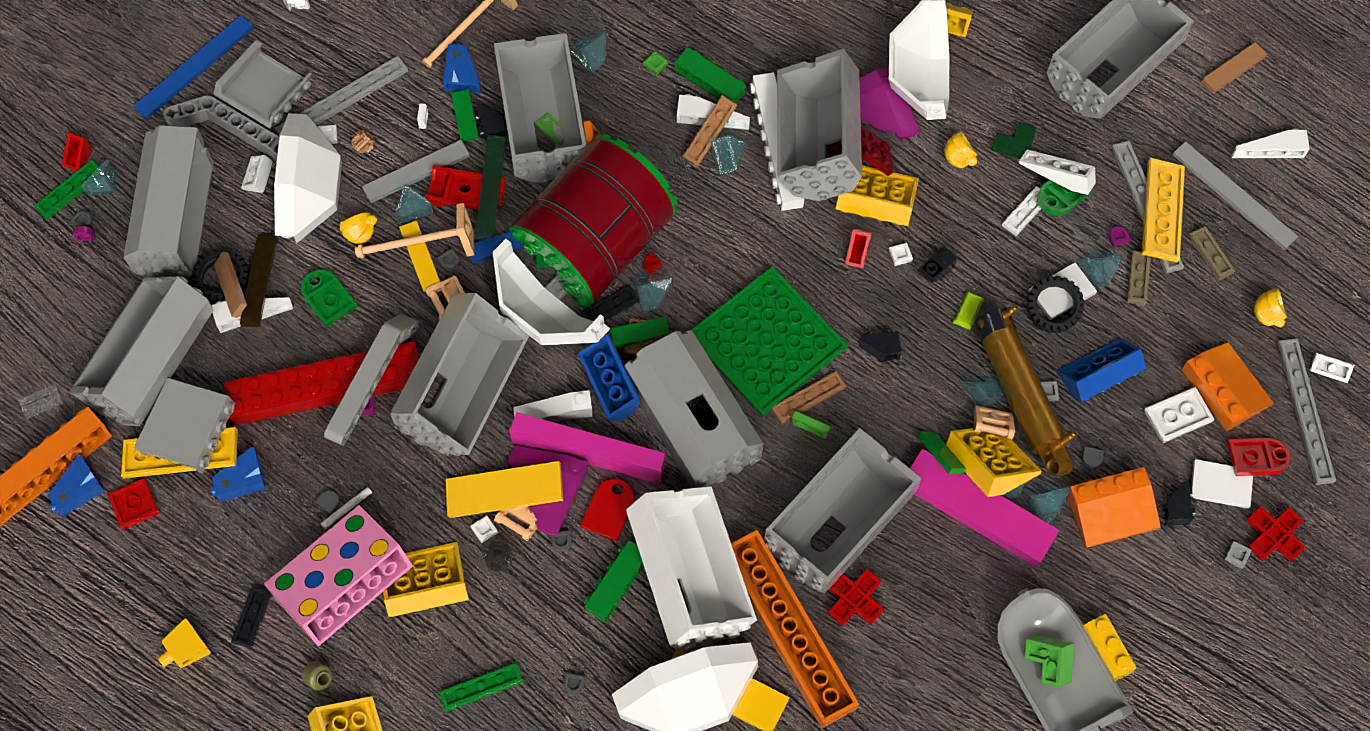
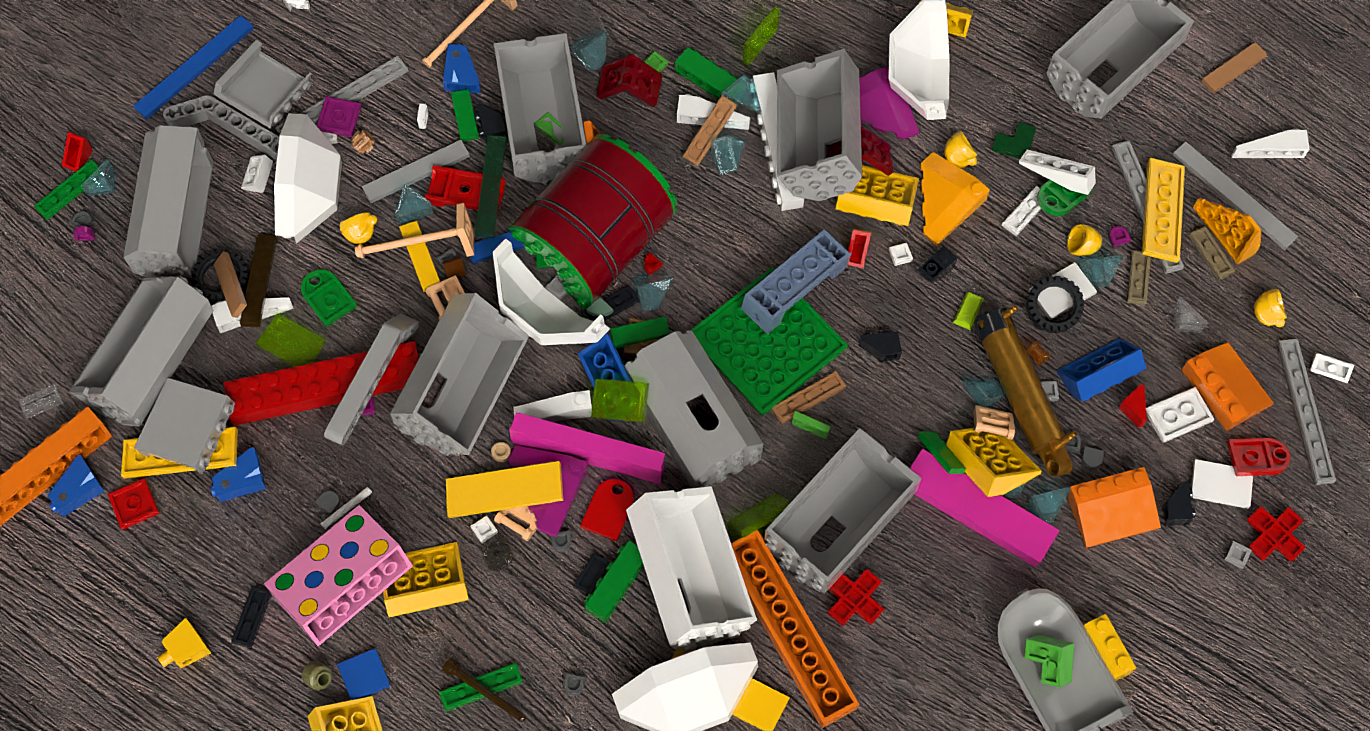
none -> clear neon green tile [256,313,326,367]
none -> magenta tile [317,96,362,138]
none -> blue tile [337,648,391,700]
none -> dark brown piece [441,657,526,722]
none -> reddish brown tile [442,257,466,279]
none -> tan tile [491,442,511,463]
none -> black tile [573,553,610,596]
none -> sand green tile [586,297,613,316]
none -> clear neon green tile [591,379,649,423]
none -> dark red bracket [596,54,663,107]
none -> clear light blue slope [721,75,762,113]
none -> clear neon green tile [726,493,791,538]
none -> sand blue plate [741,230,851,334]
none -> clear neon green tile [743,6,780,66]
none -> light orange slope [920,152,990,246]
none -> clear orange bush [1026,341,1051,366]
none -> dark grey tile [1065,432,1081,454]
none -> yellow piece [1067,224,1102,256]
none -> red slope [1118,384,1147,427]
none -> clear slope [1174,297,1208,333]
none -> light orange slope [1193,198,1261,265]

